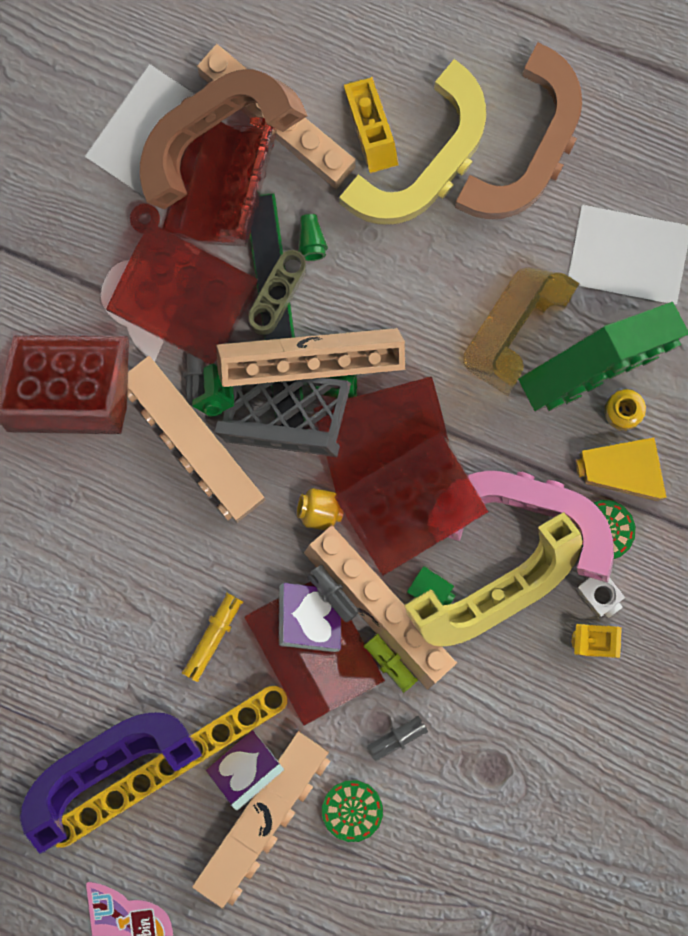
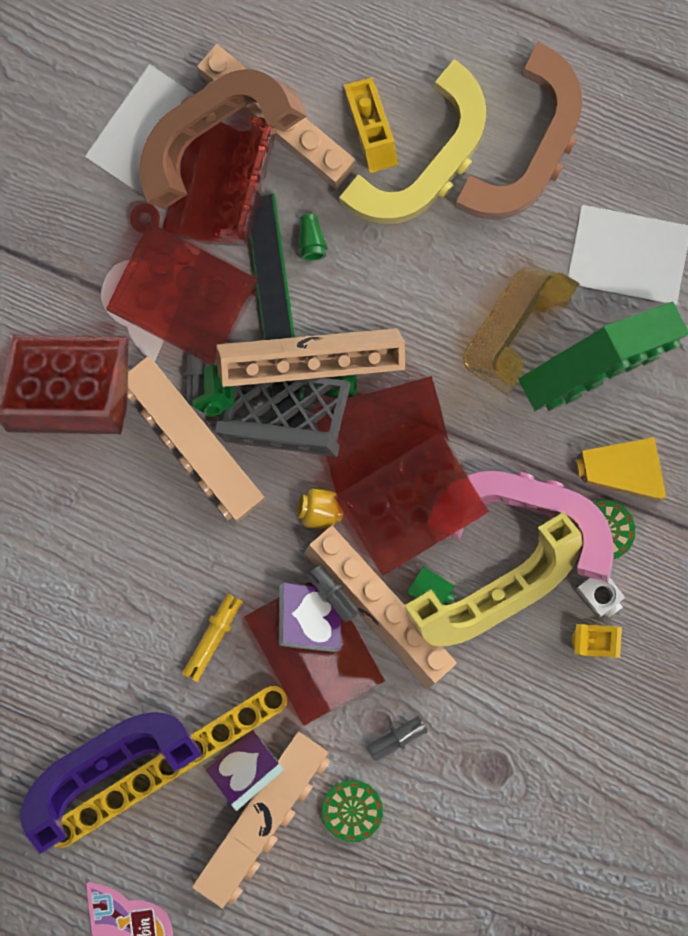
olive beam [248,250,306,335] -> none
lime pin [363,634,418,693] -> none
yellow head [604,389,646,431] -> none

